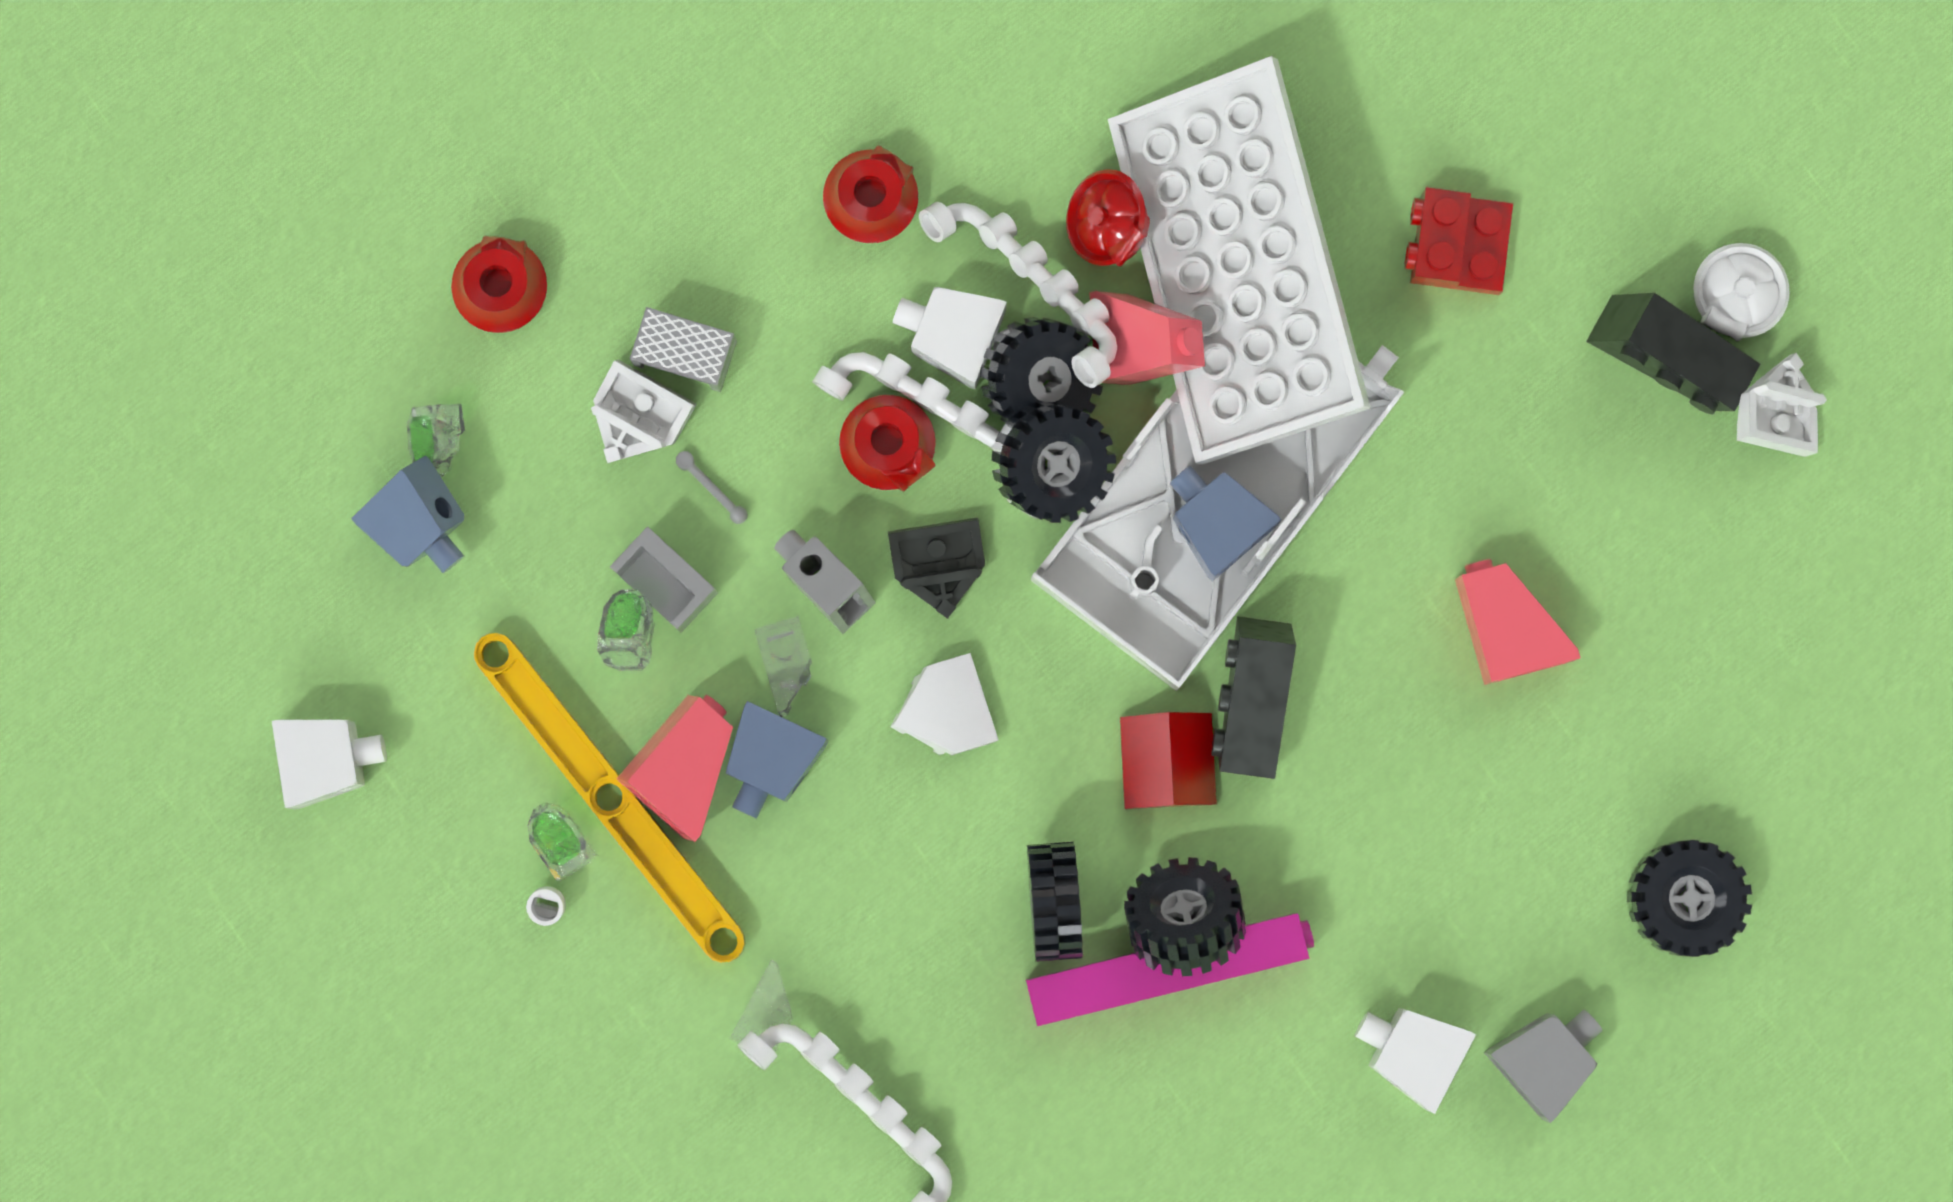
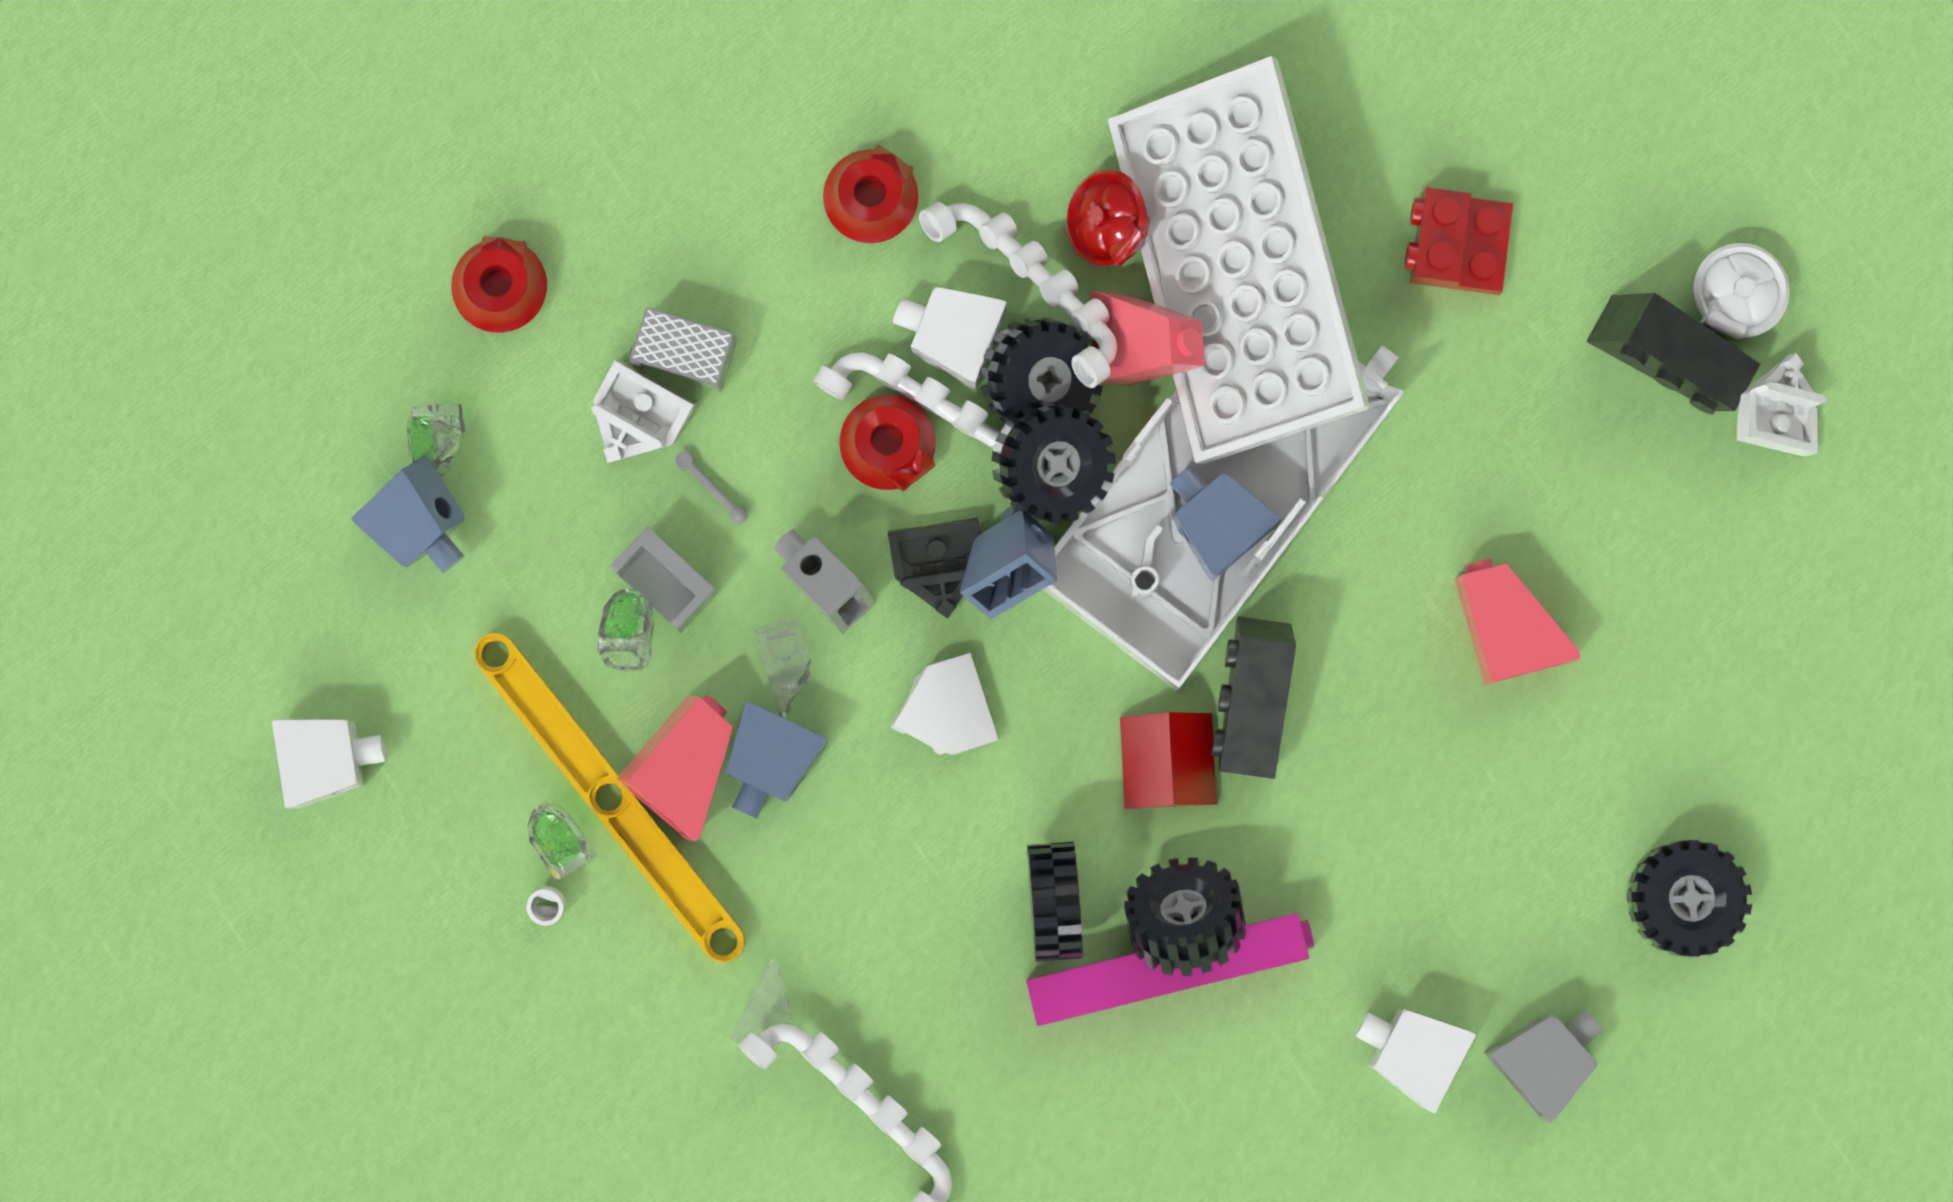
none -> sand blue torso [960,508,1057,619]

